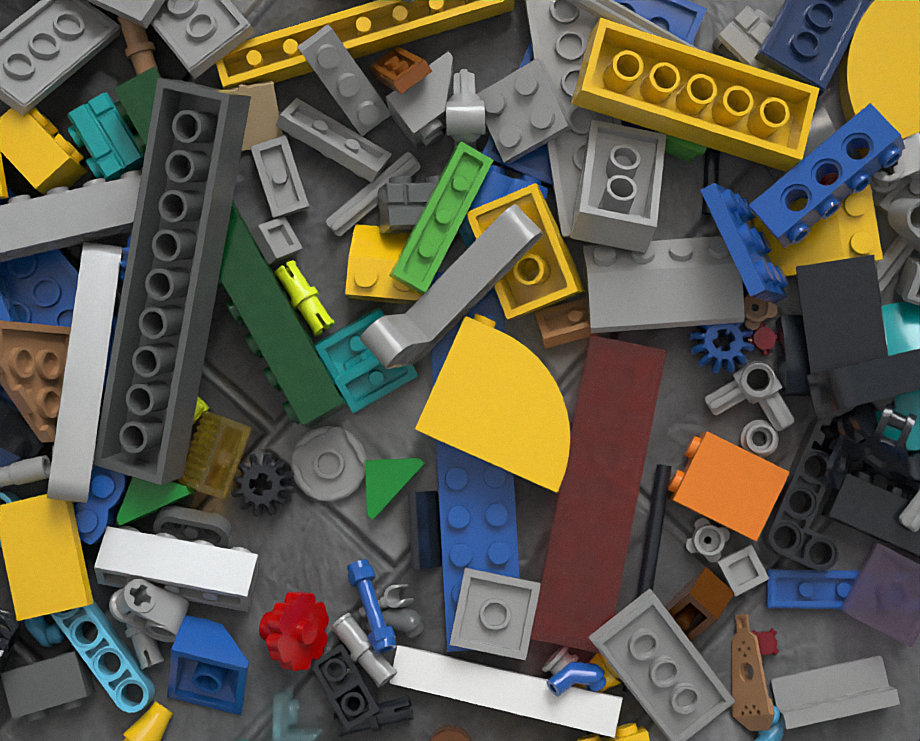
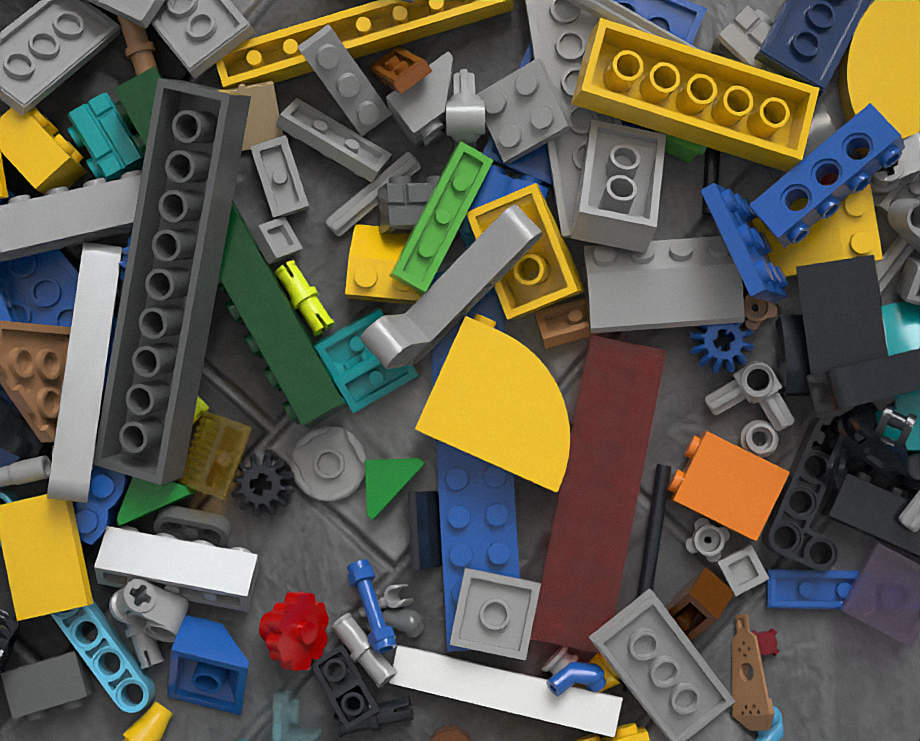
dark azure arm [25,615,64,647] -> none
dark red piece [747,323,779,356] -> none
light grey panel [770,655,900,729] -> none

